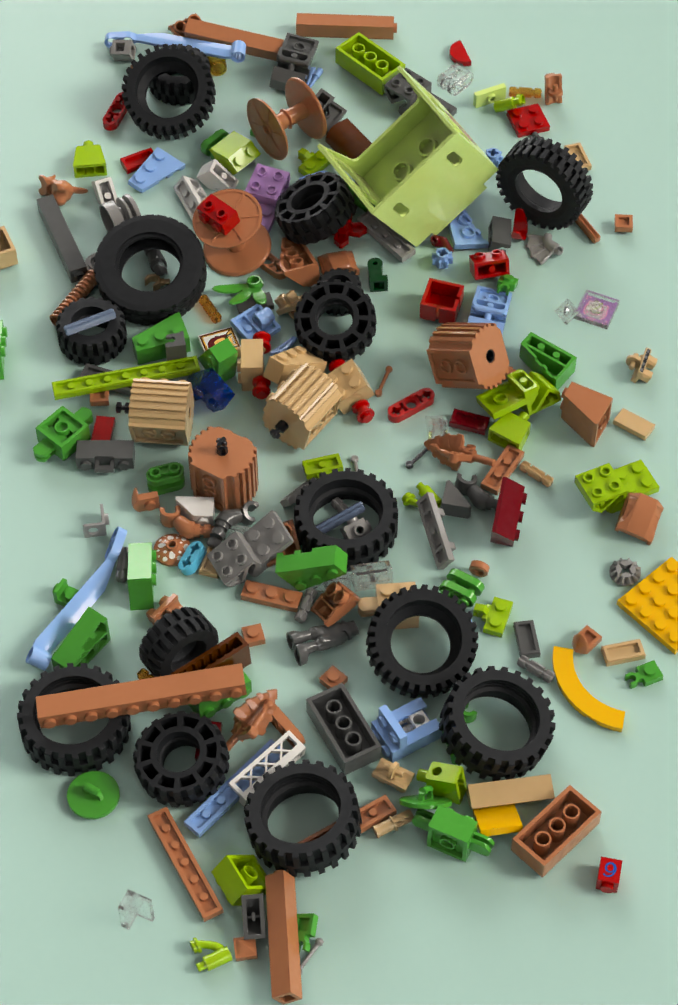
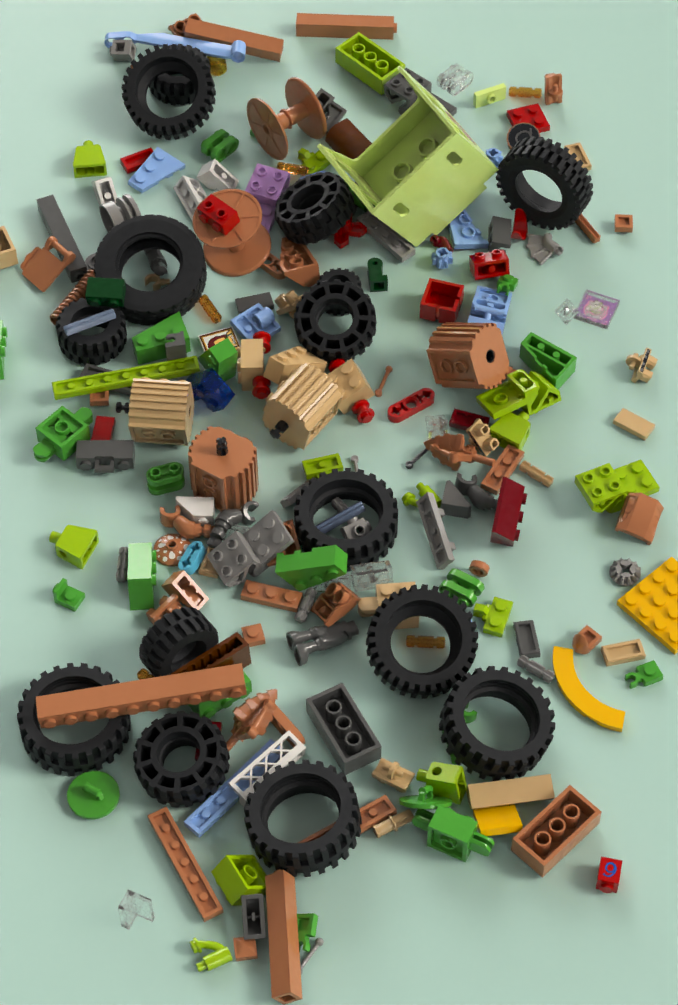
light blue piece [26,526,127,671] -> none
nougat animal [38,175,88,206] -> none
bright green wedge [51,606,111,669] -> none
light grey bracket [83,504,109,538] -> none
red beam [103,92,127,131] -> none
nougat plate [132,488,160,512] -> none
lime slope [209,131,261,175] -> none
bright green plant [212,275,267,305] -> none
dark grey piece [269,33,319,91] -> none
light blue piece [270,336,298,356] -> none
light blue piece [306,67,323,88] -> none
nougat slope [317,251,360,275] -> none
nougat plate [319,665,348,689] -> none
light blue brick [371,697,442,763] -> none
red tile [449,40,471,66] -> none
lime plant [493,94,525,113] -> none
nougat slope [560,382,613,447] -> none
none -> nougat piece [20,236,76,292]
none -> lime torso [49,525,99,570]
none -> dark green brick [85,277,126,308]
none -> nougat arch [161,570,209,610]
none -> clear orange axle [277,162,309,176]
none -> clear orange axle [406,635,445,648]
none -> tan hips [466,418,500,457]
none -> black tile [507,122,541,150]

